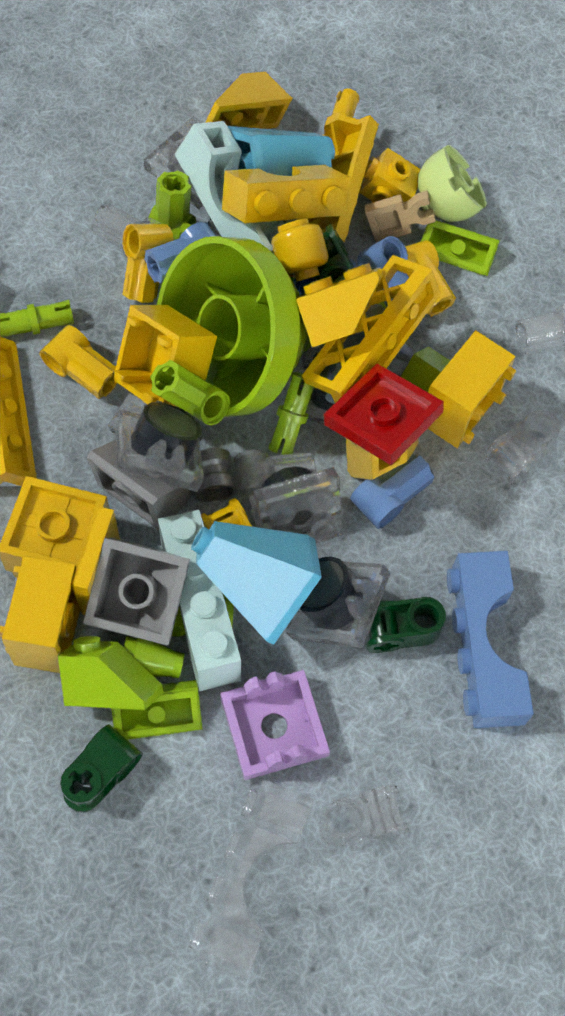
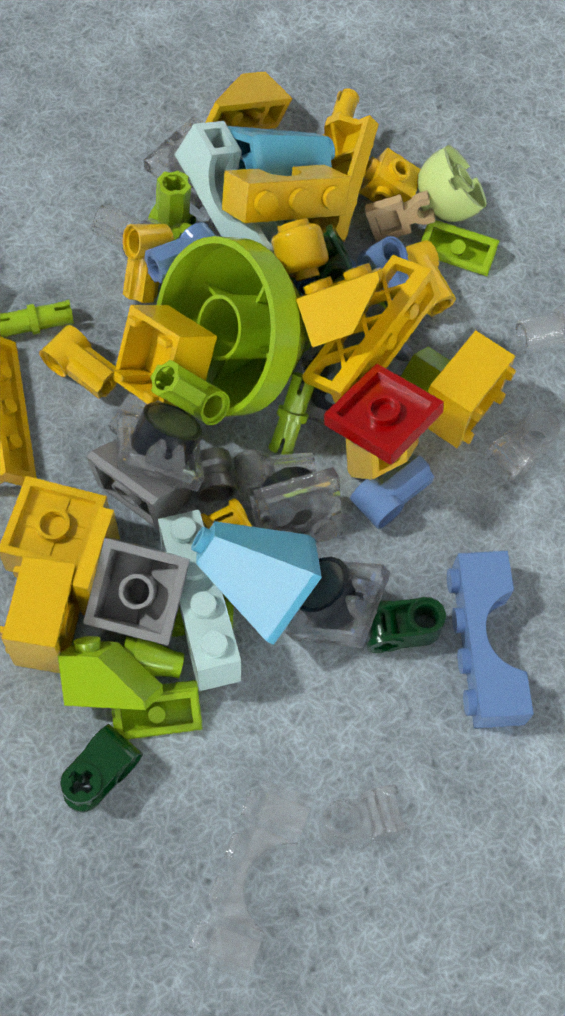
lavender piece [220,670,330,781] -> none

